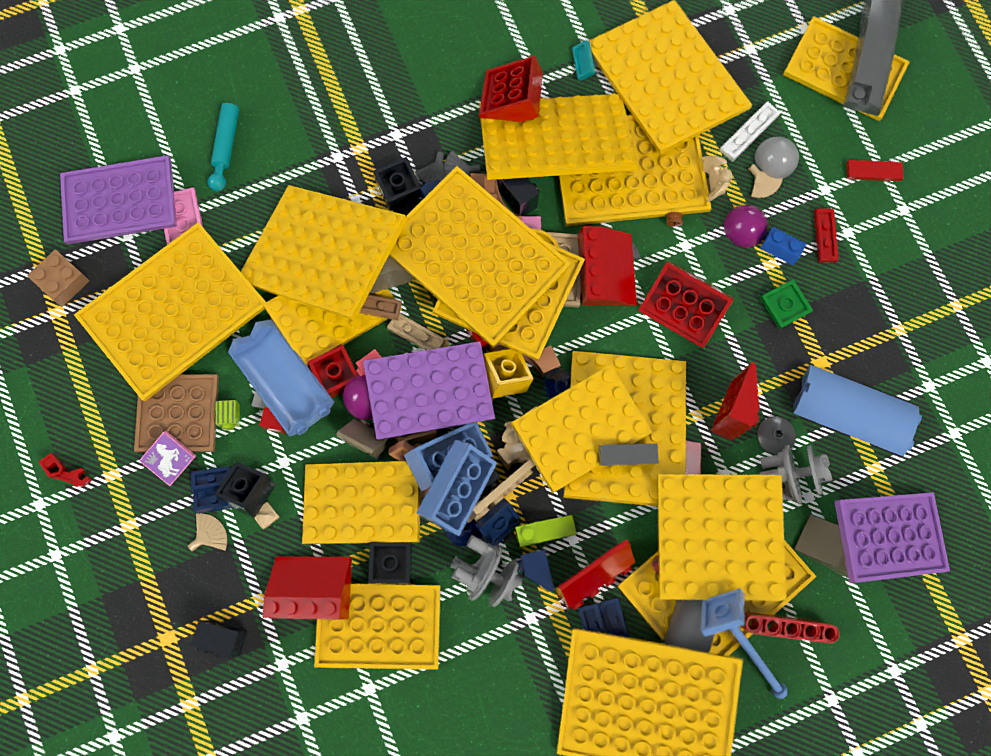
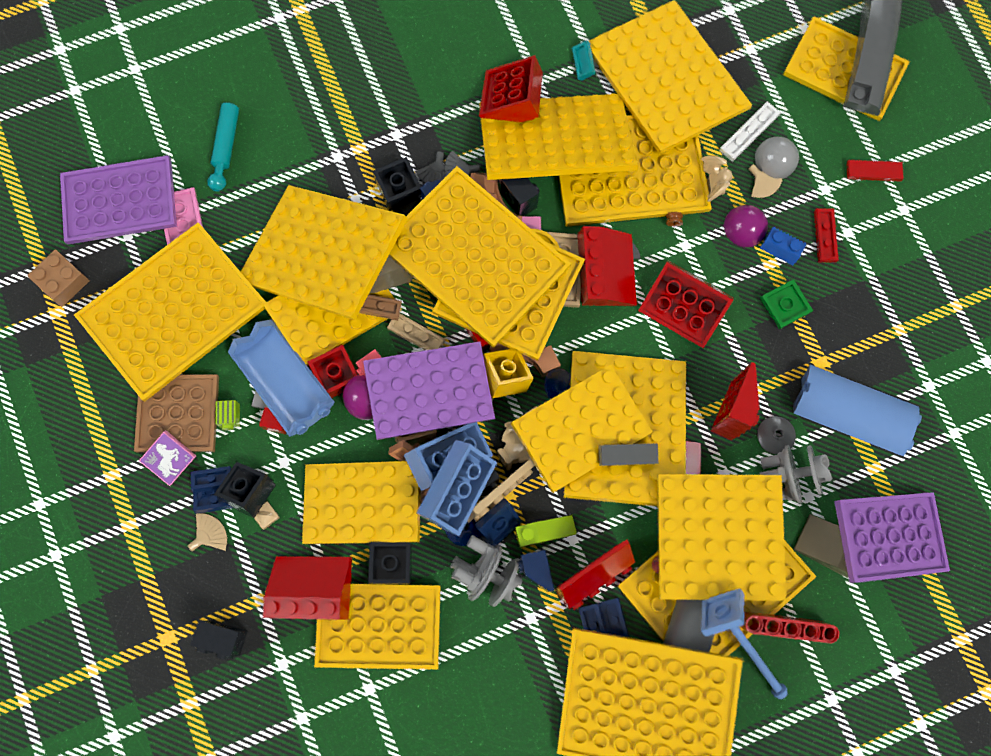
red piece [39,453,92,487] -> none
dark tan slope [336,419,390,460] -> none

